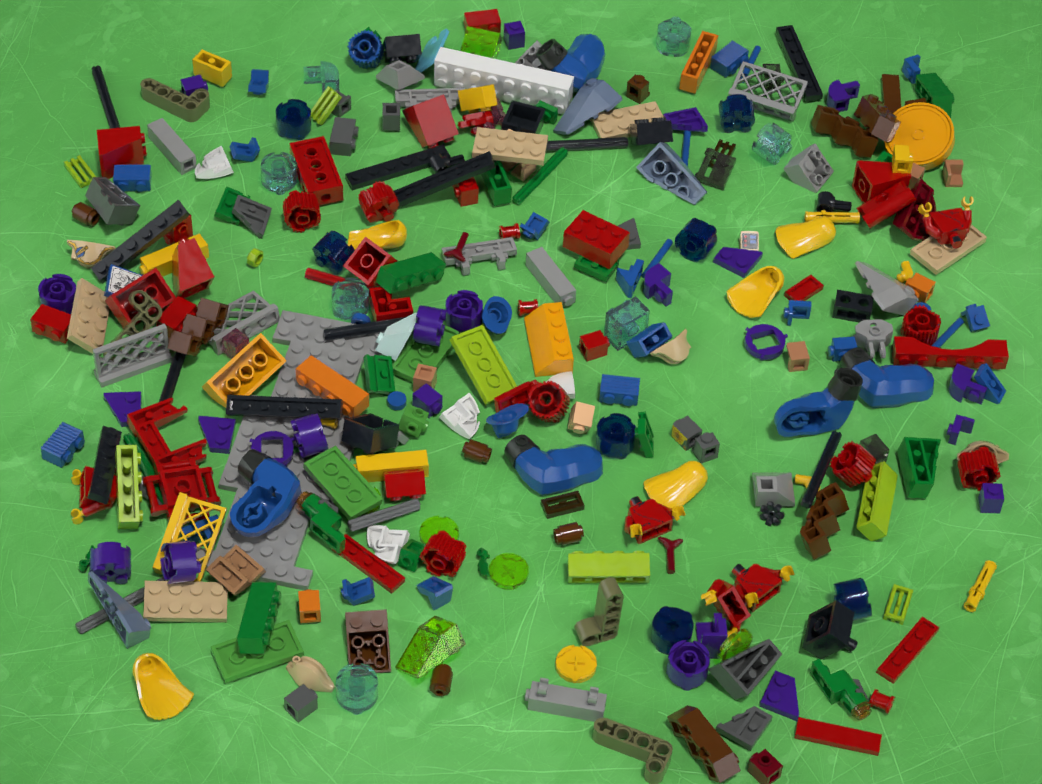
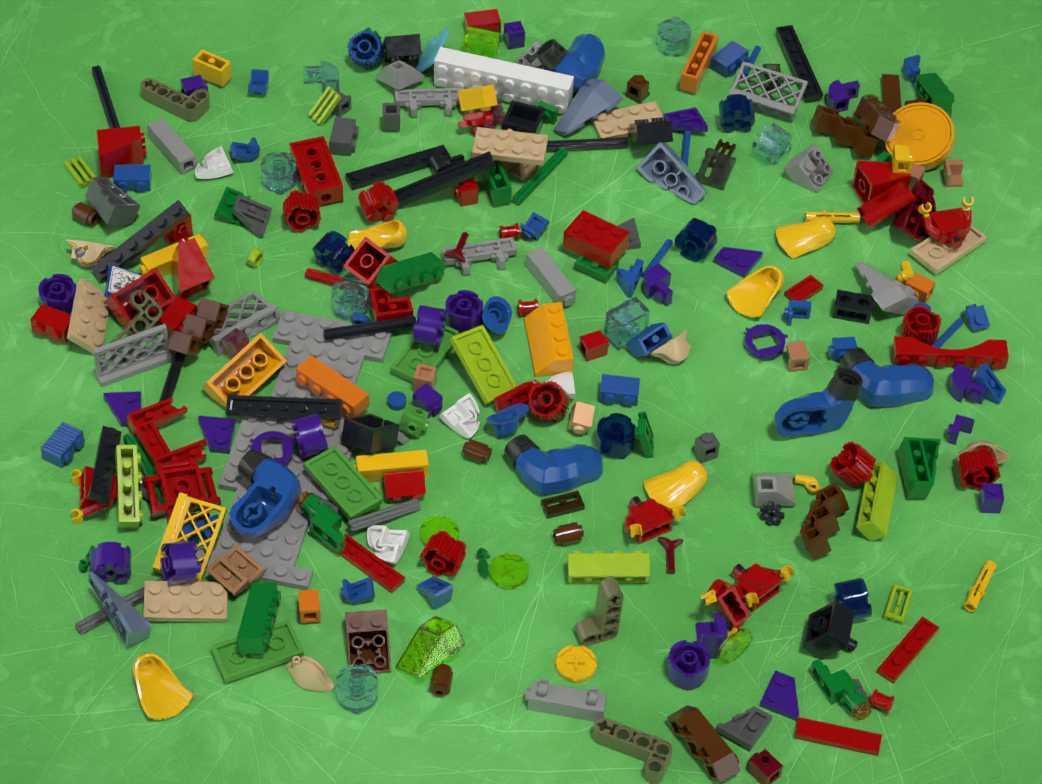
brick [276,99,312,140] -> none
dark grey brick [284,684,318,723] -> none
green plate [363,354,395,394] -> none
light aqua slope [375,313,418,361] -> none
green bracket [398,539,426,572] -> none
red slope [402,94,459,149] -> none
clear blue brick [651,606,694,655] -> none
dark grey brick [671,415,702,451] -> none
dark grey wedge [708,639,782,700] -> none
slope [739,231,759,251] -> none
black axle [801,430,842,509] -> none
black axle [816,191,852,212] -> none
light grey hinge [853,319,893,359] -> none
clear smoke brick [859,434,889,464] -> none

